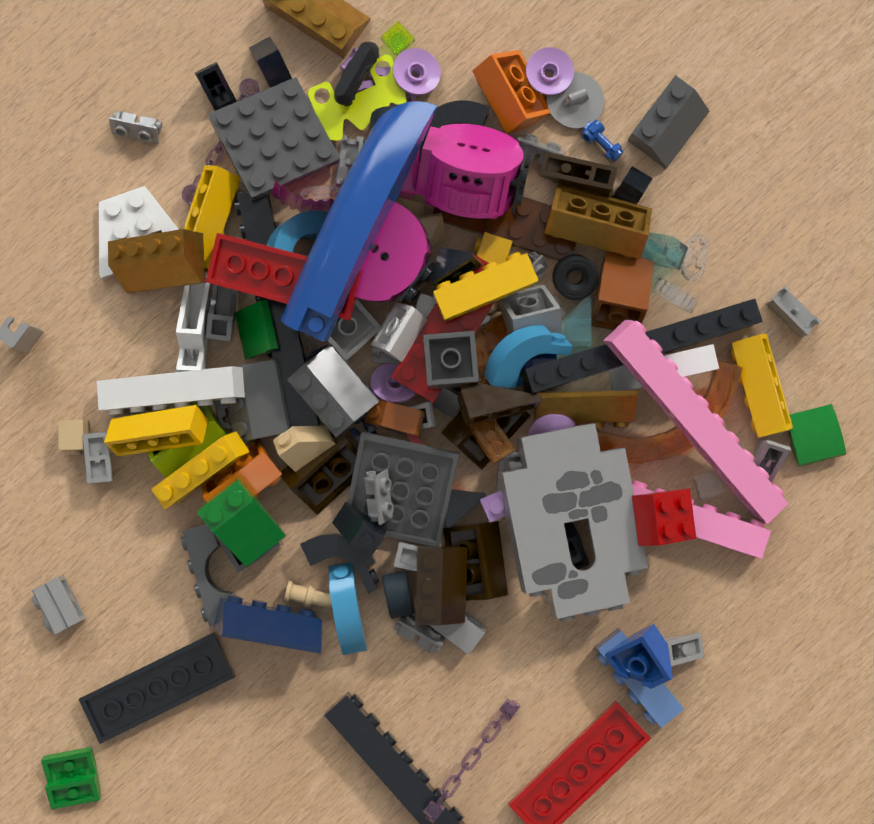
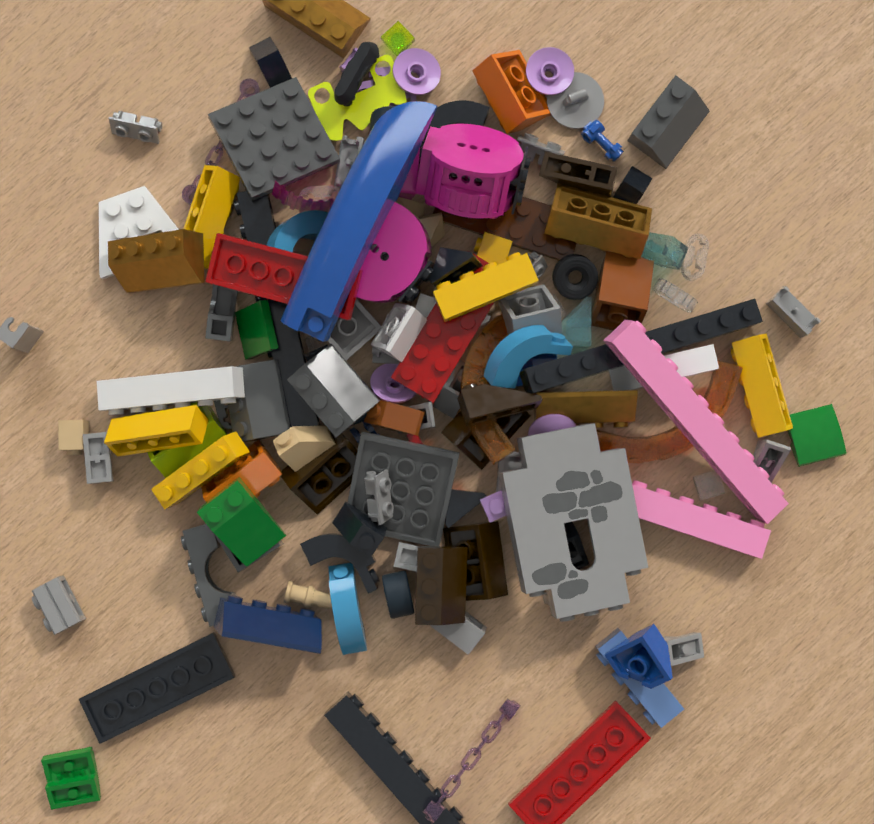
white slope [176,272,212,372] -> none
black slope [195,62,237,111] -> none
light grey hinge [394,613,445,653] -> none
dark grey brick [423,331,479,390] -> none
red brick [632,488,697,546] -> none

